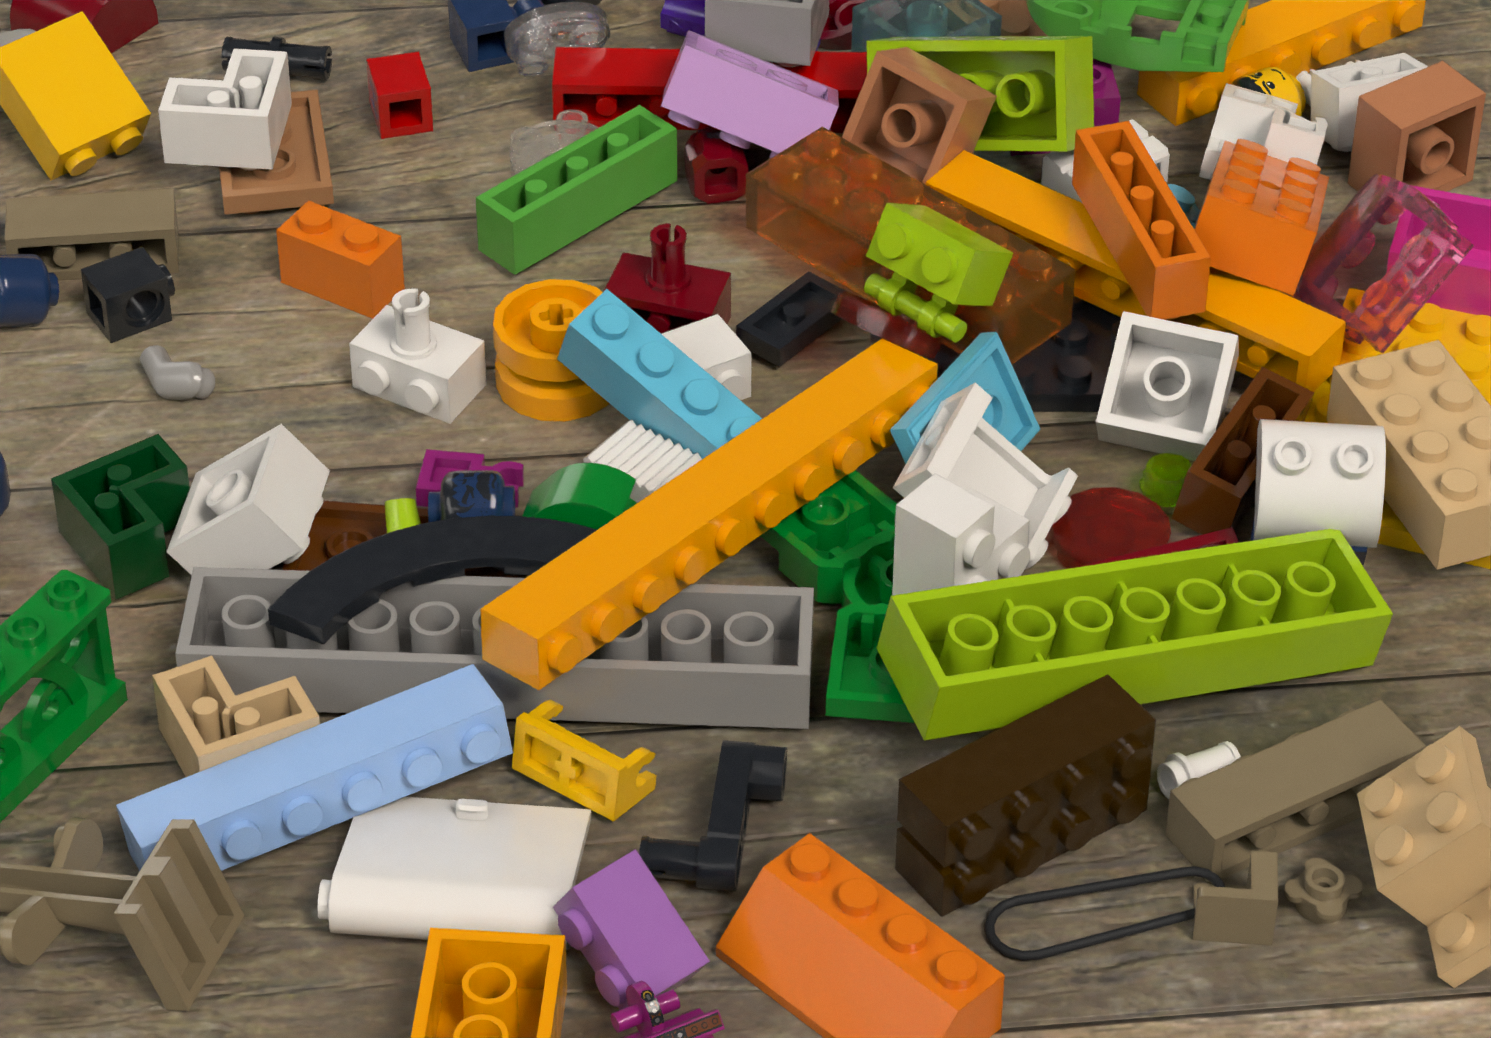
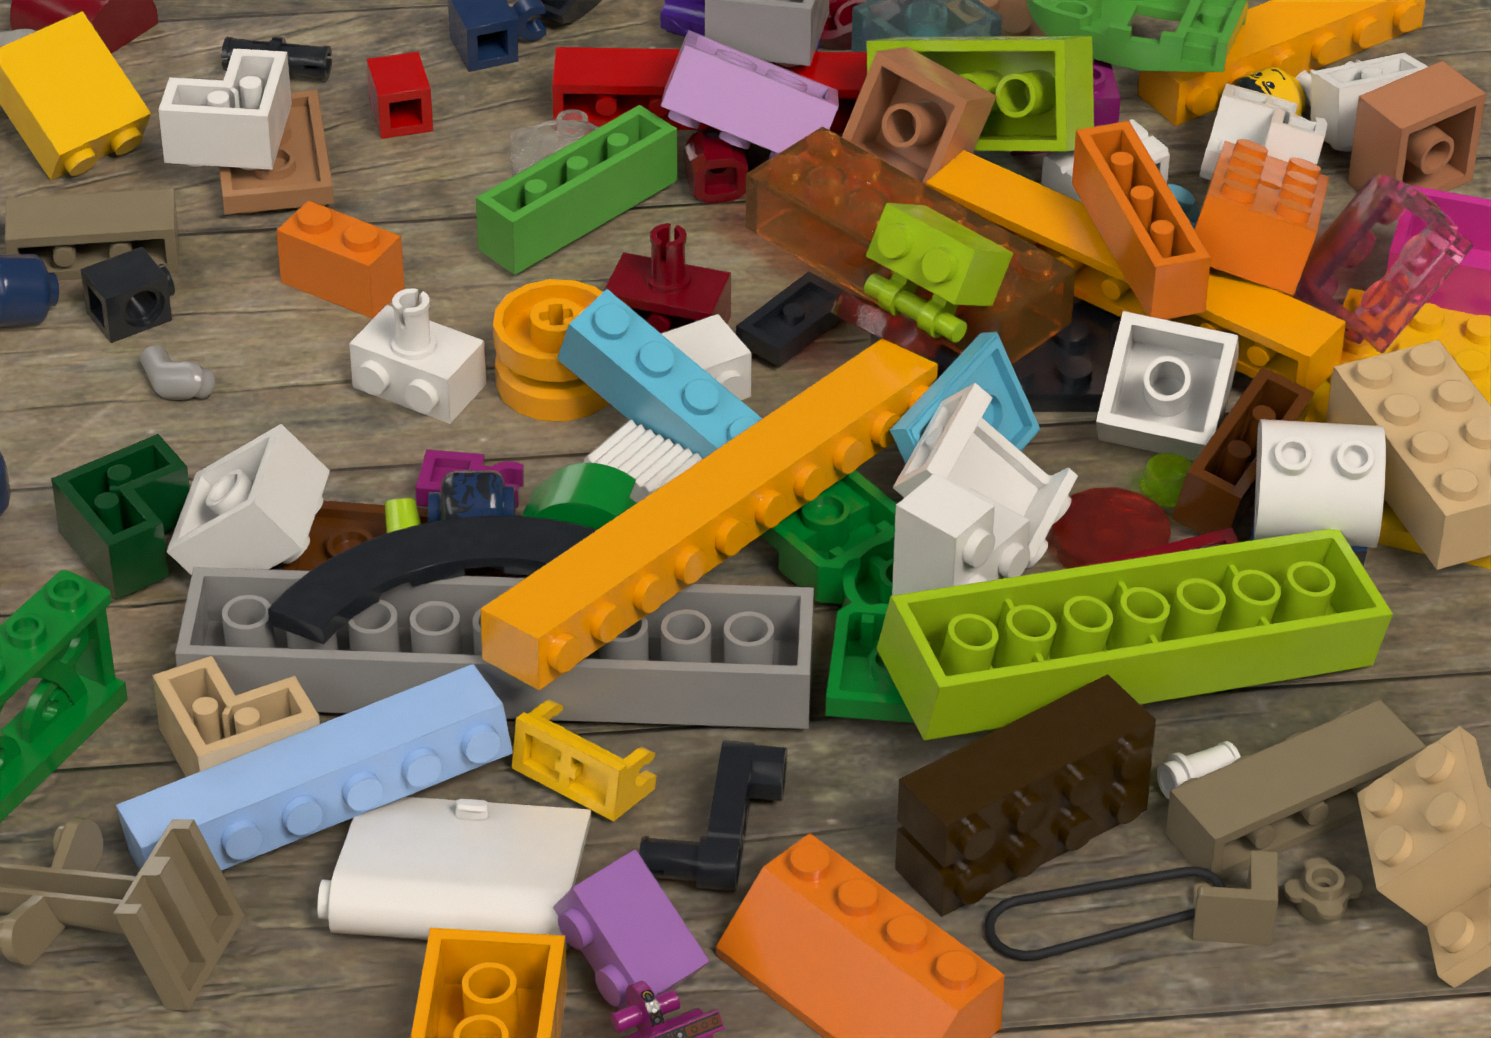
clear tile [504,2,610,76] -> none

